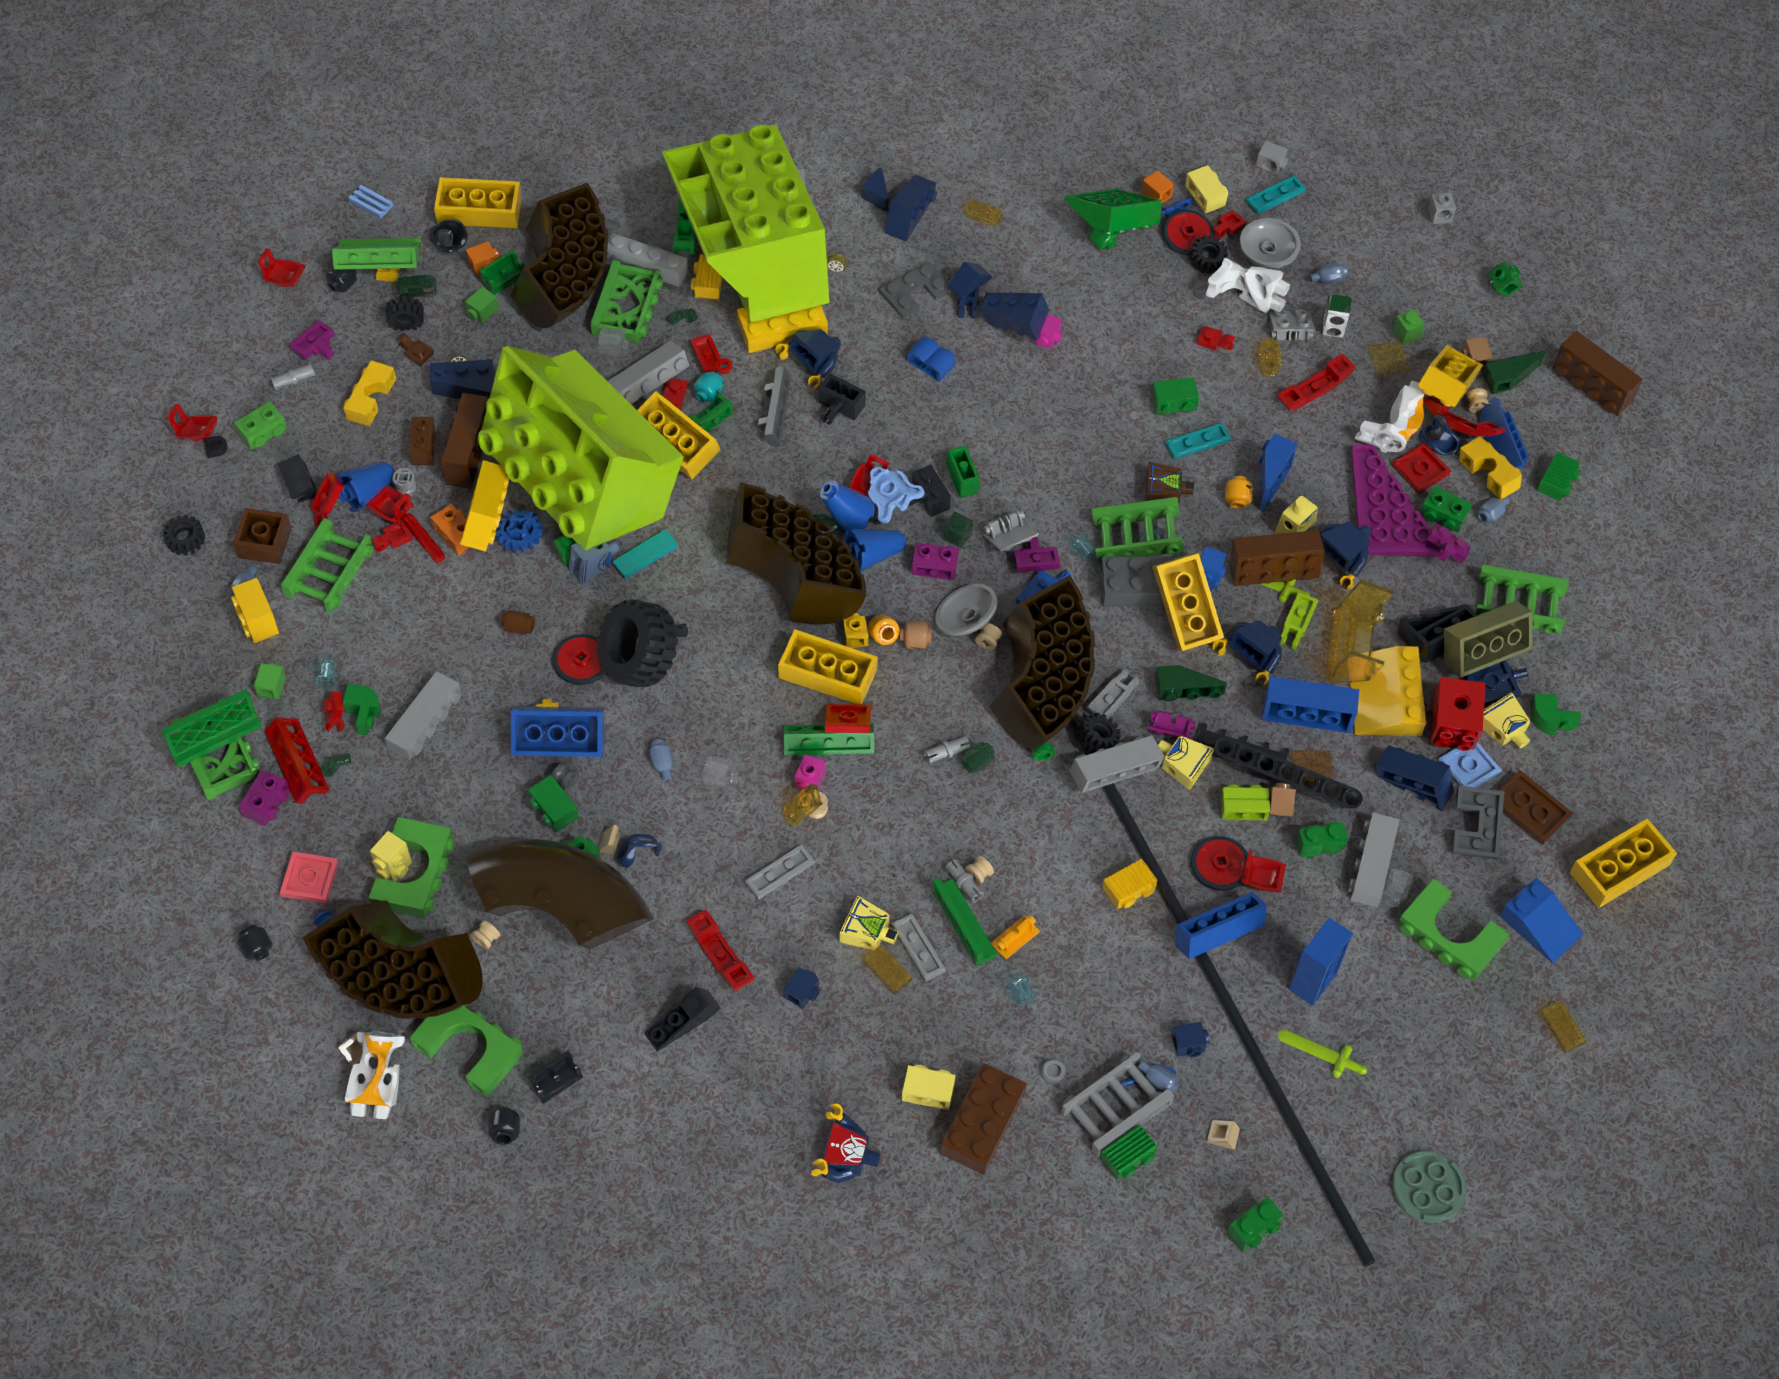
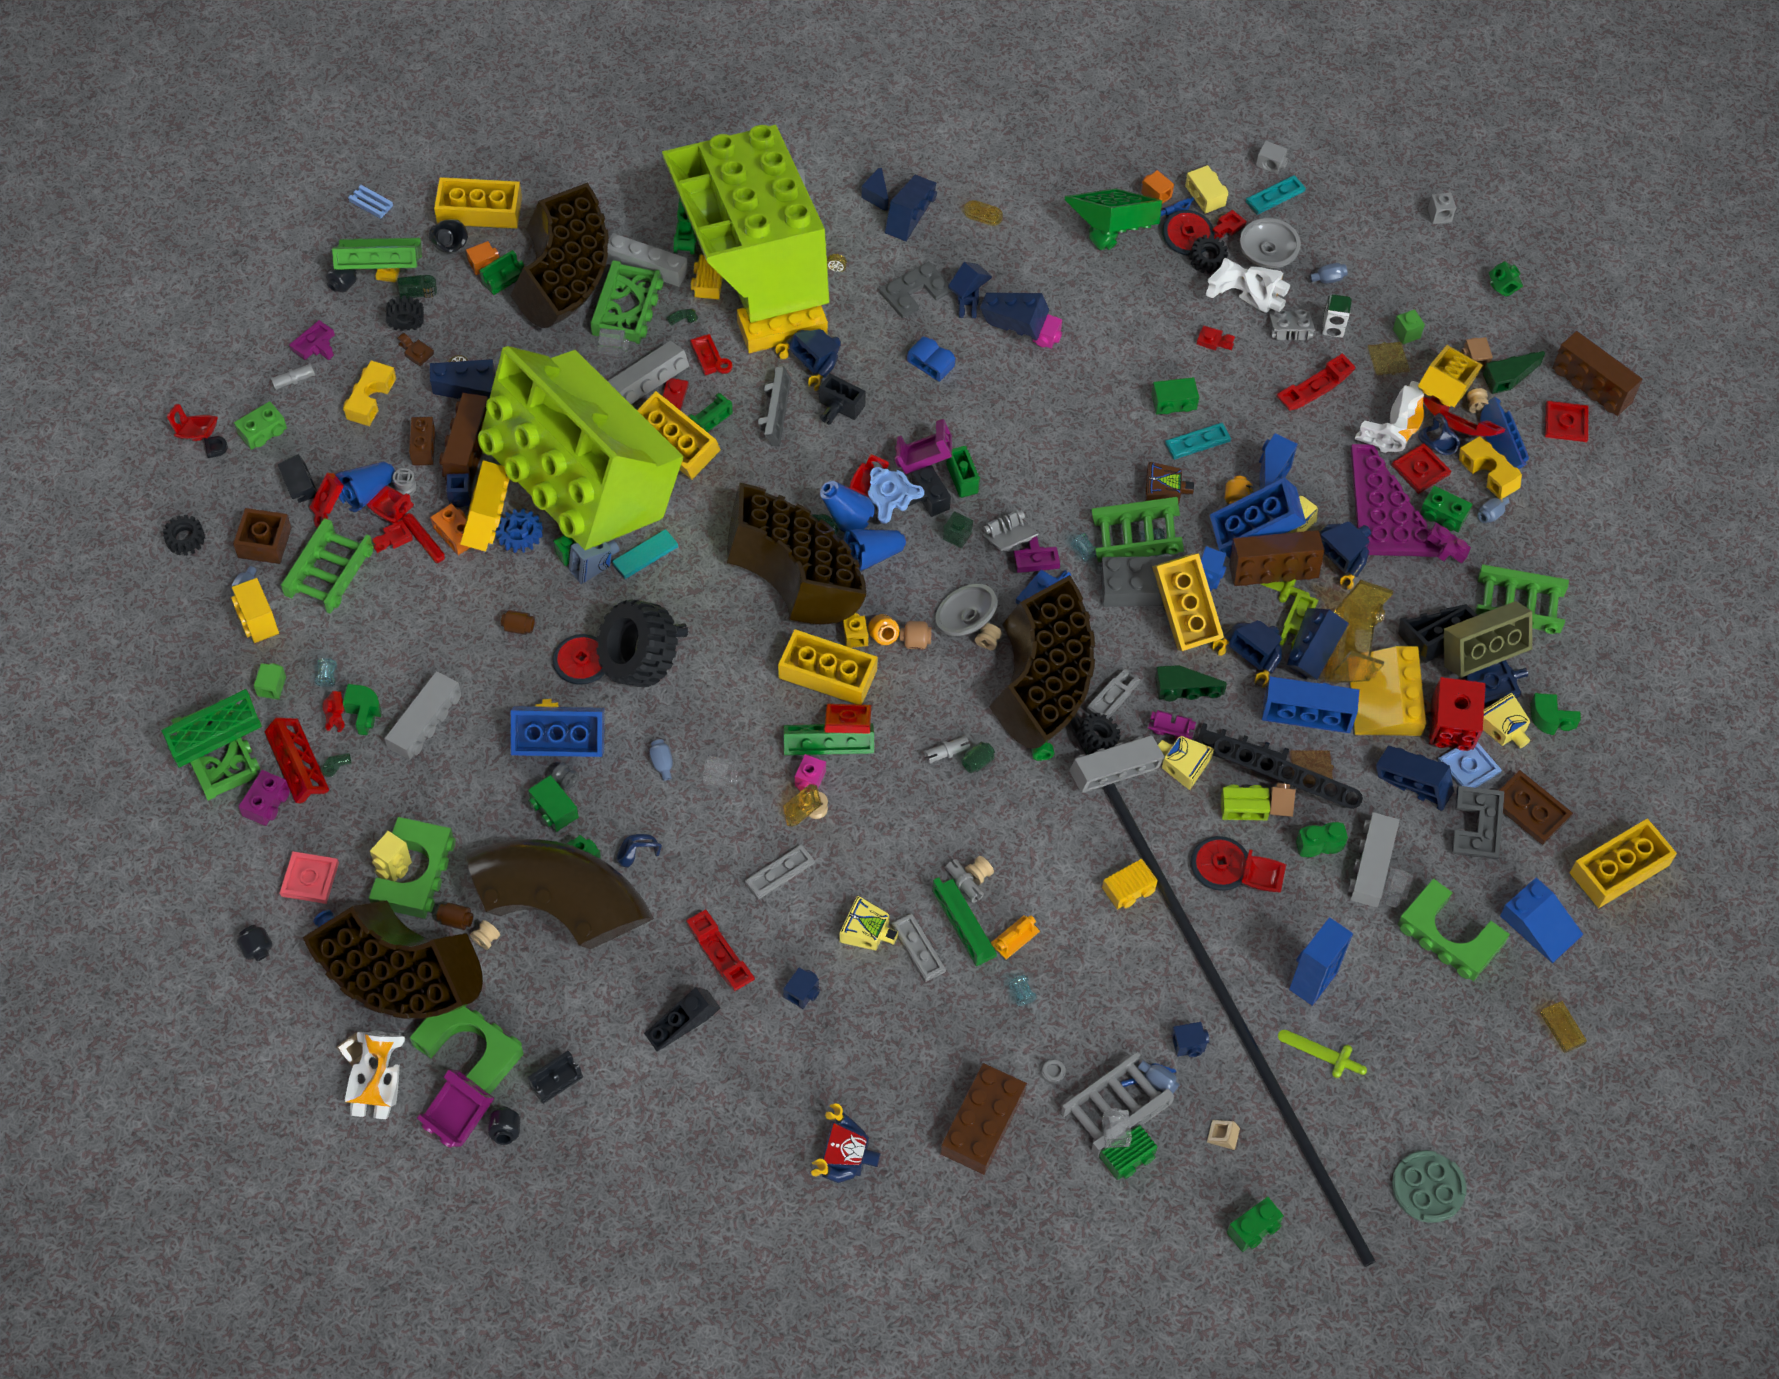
red piece [258,248,306,287] -> none
bright green brick [465,287,499,323] -> none
tan slope [598,825,620,855] -> none
teal head [693,372,724,402] -> none
clear yellow plate [863,945,912,995] -> none
light yellow brick [902,1065,956,1111] -> none
magenta brick [912,543,959,581] -> none
blue brick [1175,892,1267,959] -> none
clear yellow plate [1259,338,1281,376] -> none
green brick [1537,451,1581,501] -> none
none -> magenta panel [417,1069,495,1148]
none -> reddish brown brick [437,902,474,930]
none -> dark blue brick [447,474,472,507]
none -> magenta panel [894,418,952,474]
none -> clear brick [1102,1108,1132,1148]
none -> blue brick [1210,477,1306,558]
none -> dark blue wedge [1287,608,1349,680]
none -> red tile [1545,401,1588,442]

